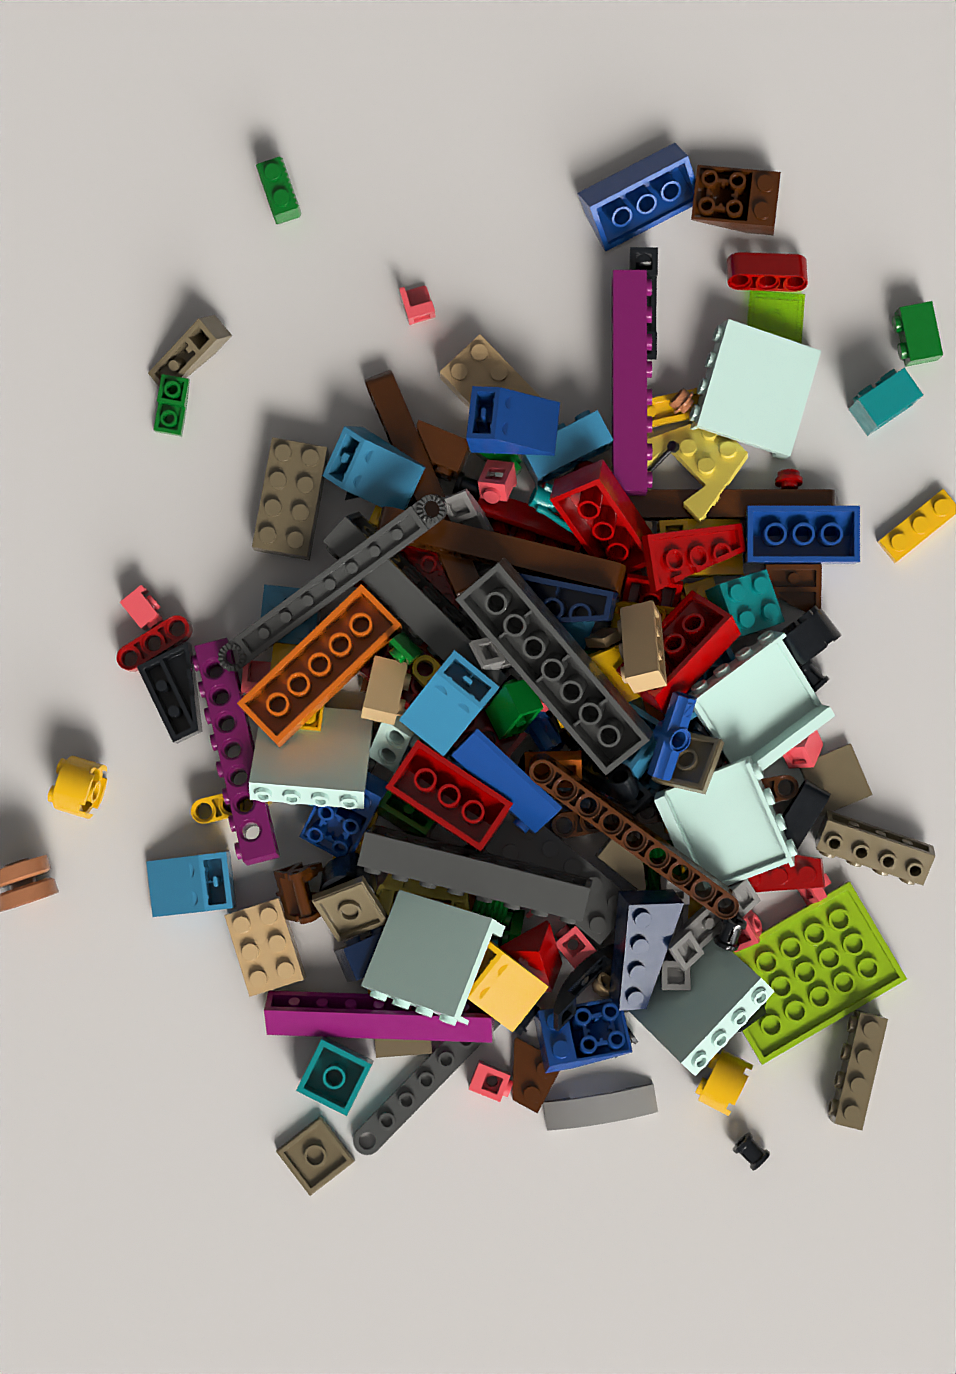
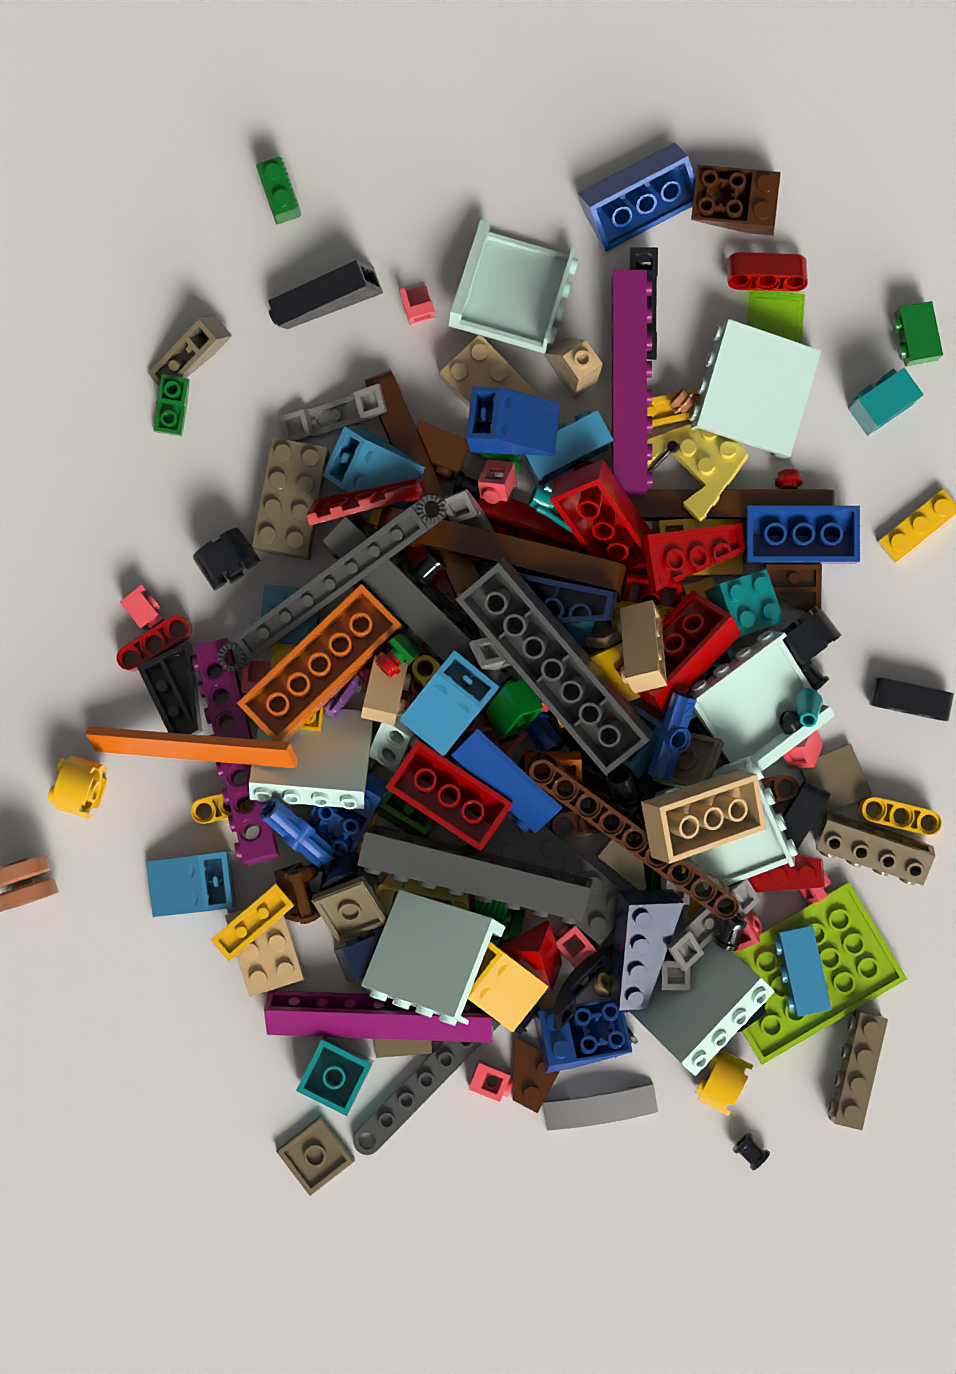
none -> orange tile [85,727,298,768]
none -> black brick [193,527,261,591]
none -> yellow plate [211,883,295,961]
none -> blue piece [259,798,335,868]
none -> black slope [268,260,383,329]
none -> light grey slope [279,384,387,442]
none -> red wing [306,476,426,526]
none -> medium lavender axle [324,674,360,718]
none -> red plate [375,652,401,678]
none -> black bush [410,549,447,587]
none -> light aqua panel [449,219,579,354]
none -> tan slope [543,338,603,399]
none -> tan brick [641,769,766,864]
none -> dark azure brick [773,924,831,1017]
none -> black hinge [779,711,803,735]
none -> teal cone [794,688,823,727]
none -> yellow beam [857,797,942,835]
none -> black beam [869,677,954,721]

